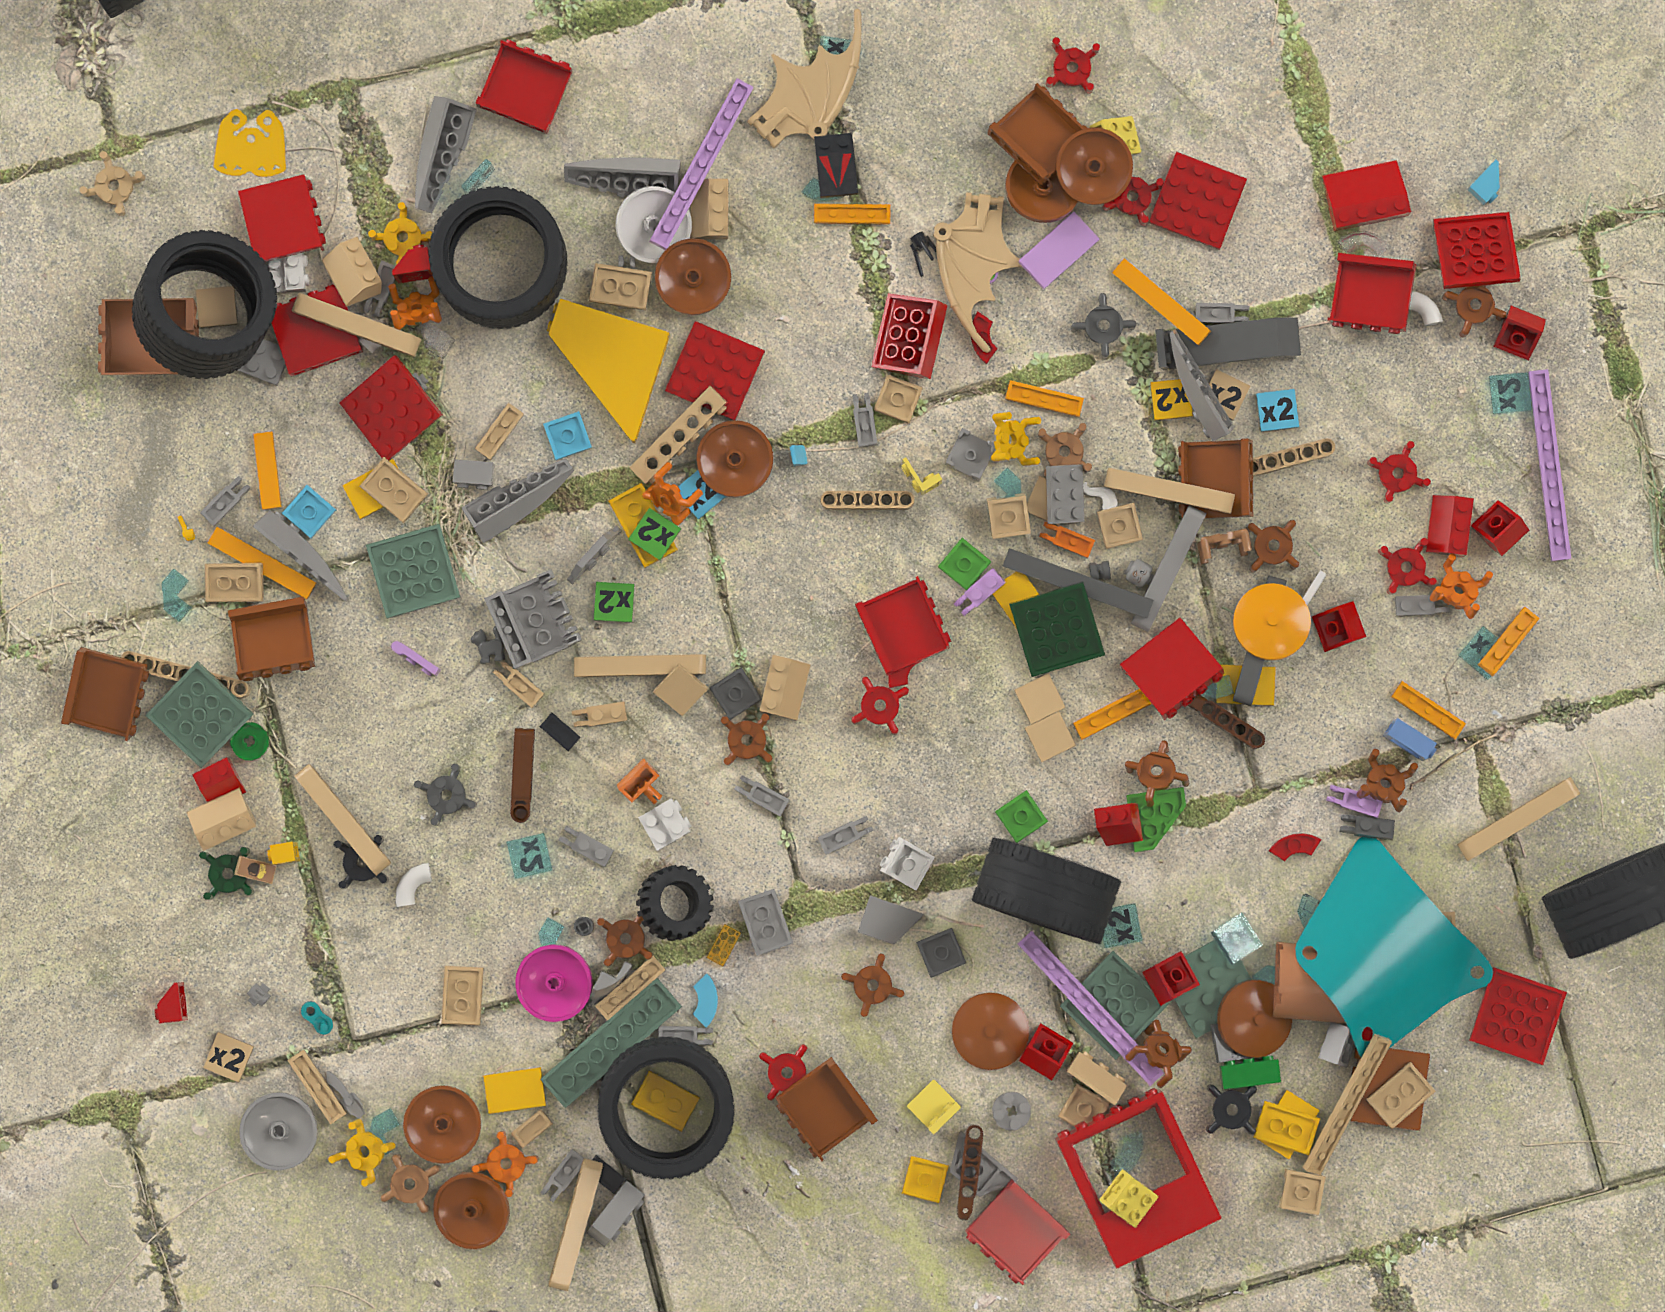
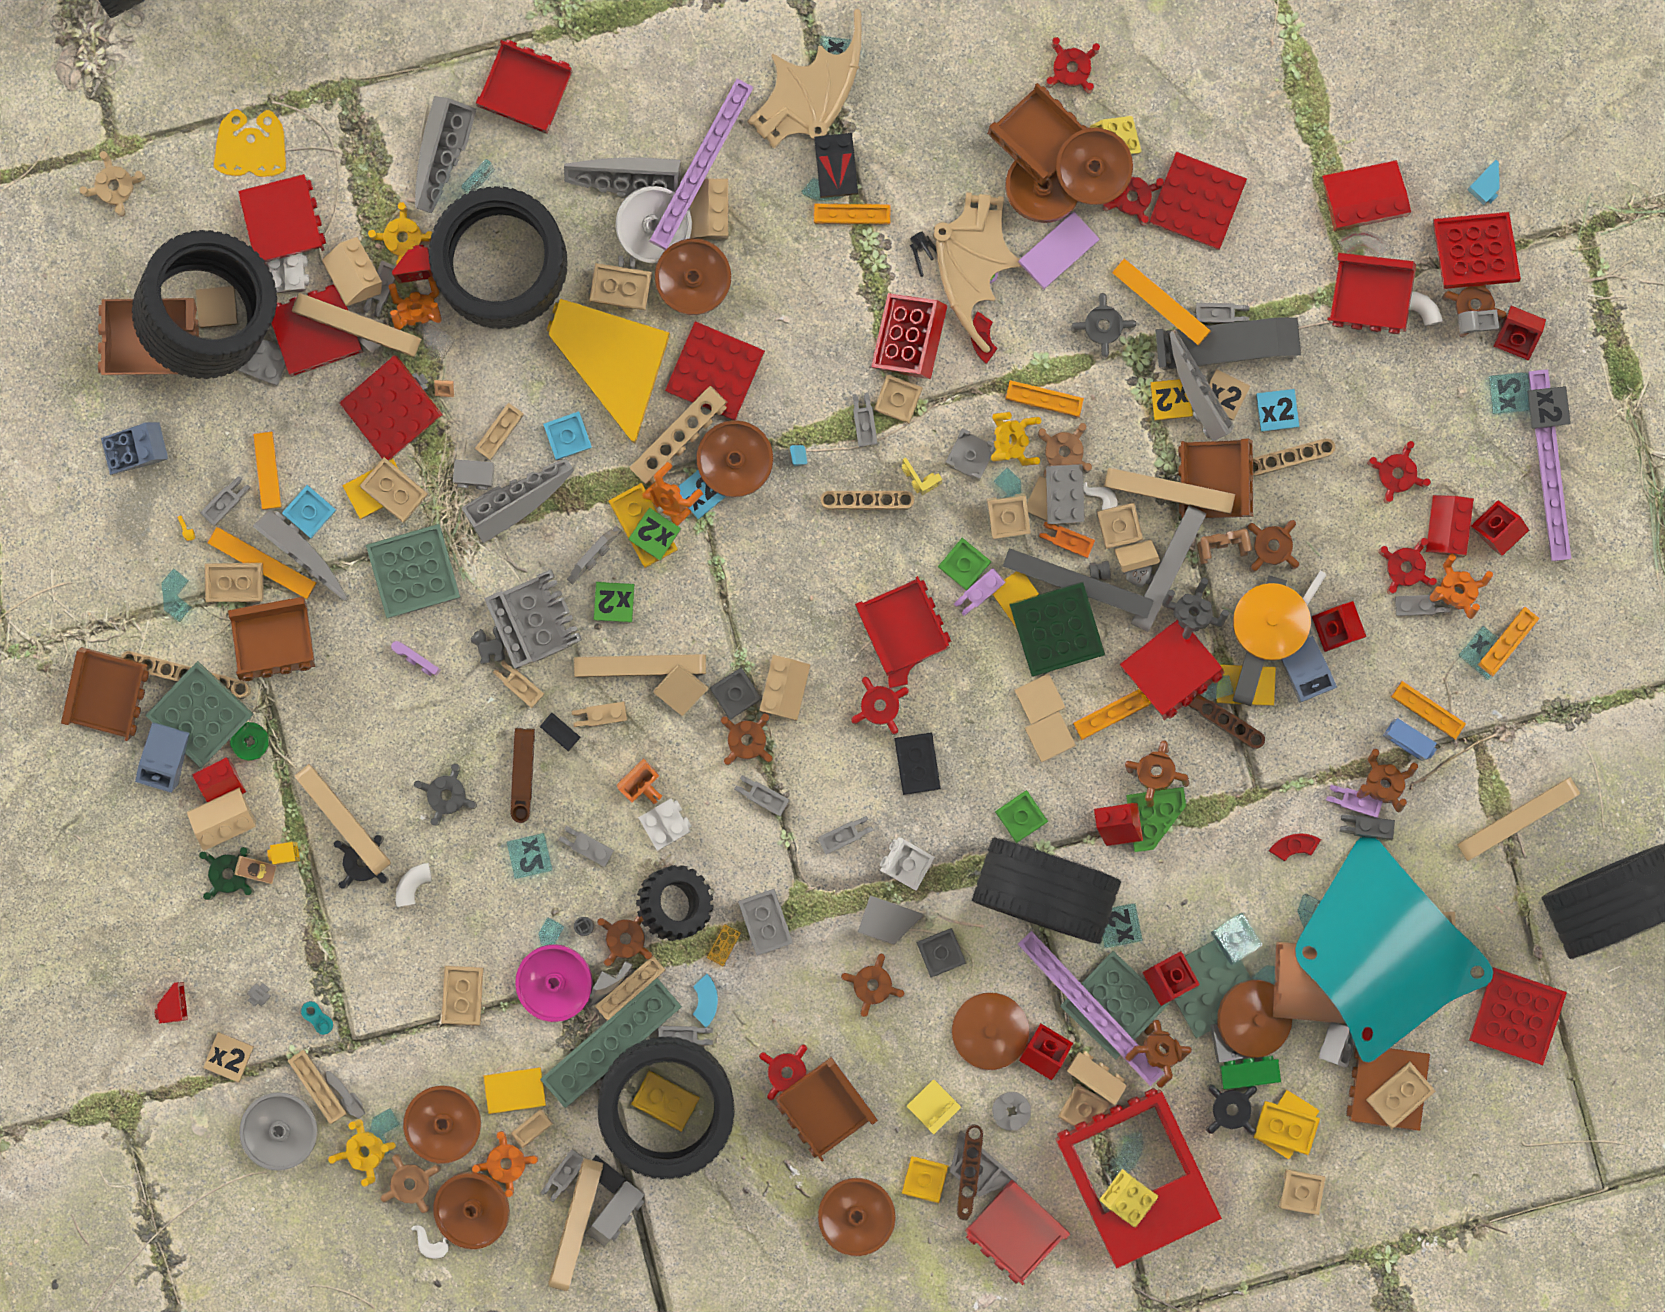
tan plate [1303,1034,1392,1175] -> none
none -> sand blue slope [101,422,168,475]
none -> sand blue slope [135,722,189,793]
none -> white piece [411,1225,449,1259]
none -> light nougat slope [434,380,454,397]
none -> dark orange dish [818,1178,896,1256]
none -> black tile [894,732,941,795]
none -> tan tile [1114,540,1160,572]
none -> dark grey plate [1162,578,1229,639]
none -> sand blue slope [1281,636,1337,703]
none -> light grey plate [1458,309,1499,334]
none -> dark grey tile [1527,386,1571,429]

